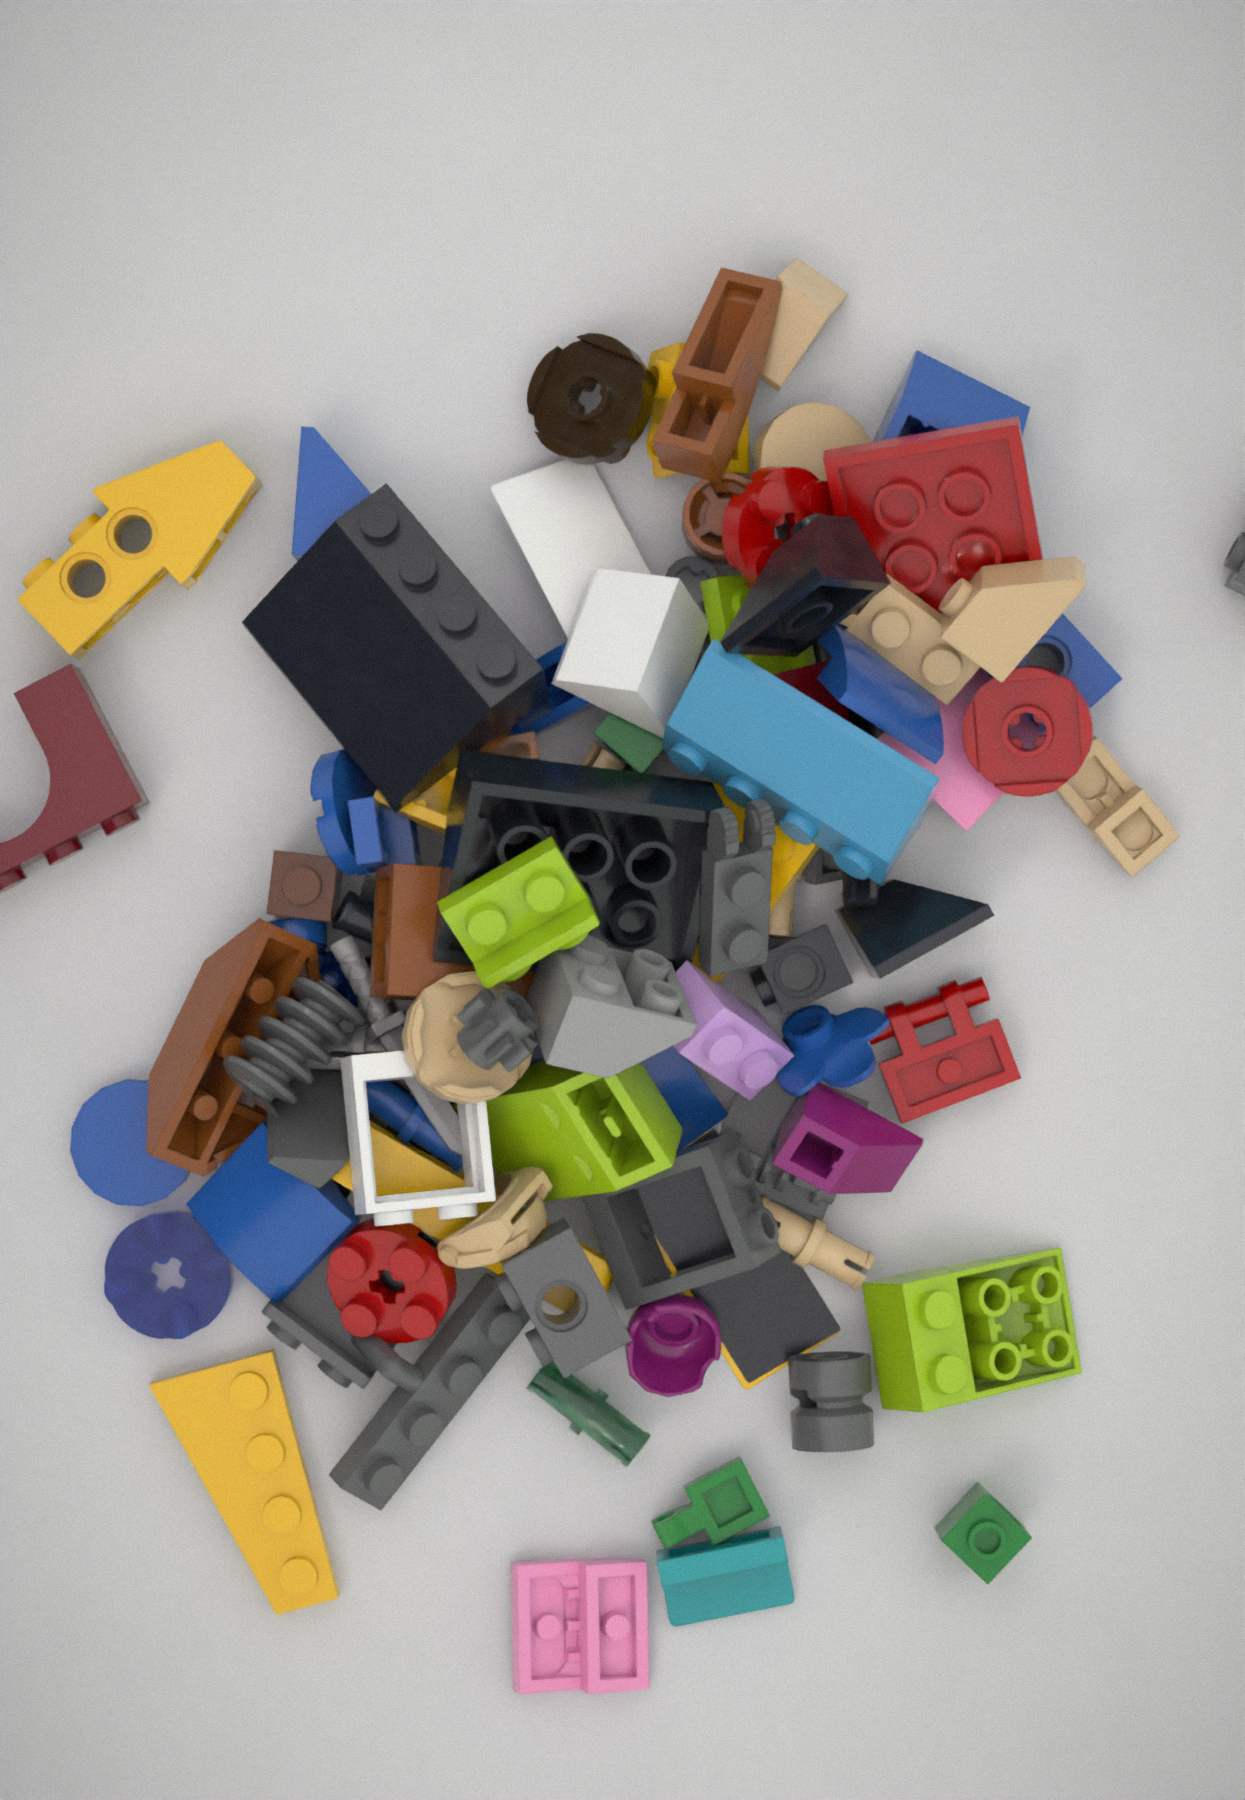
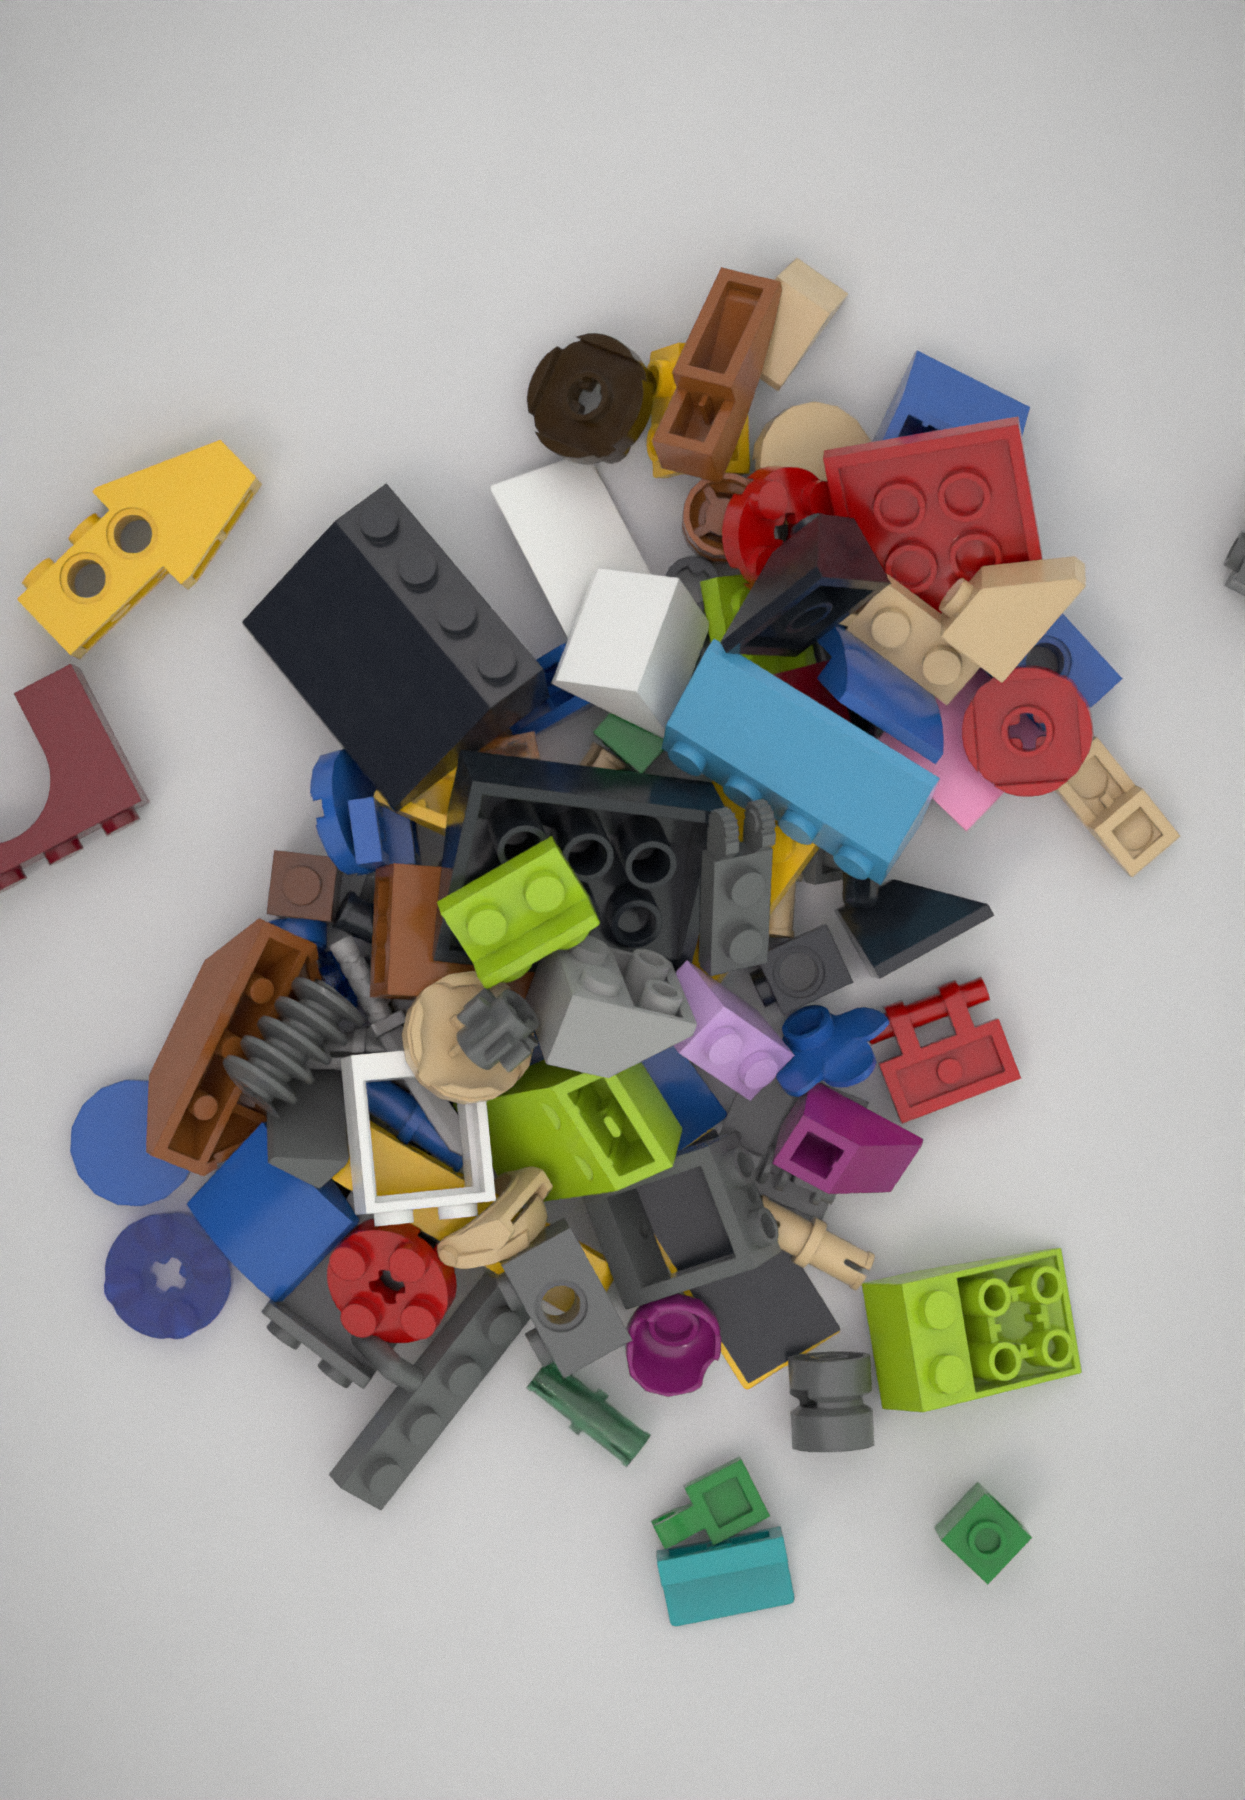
yellow wing [149,1349,340,1615] -> none
blue slope [292,426,371,561] -> none
bright pink slope [511,1559,650,1694] -> none

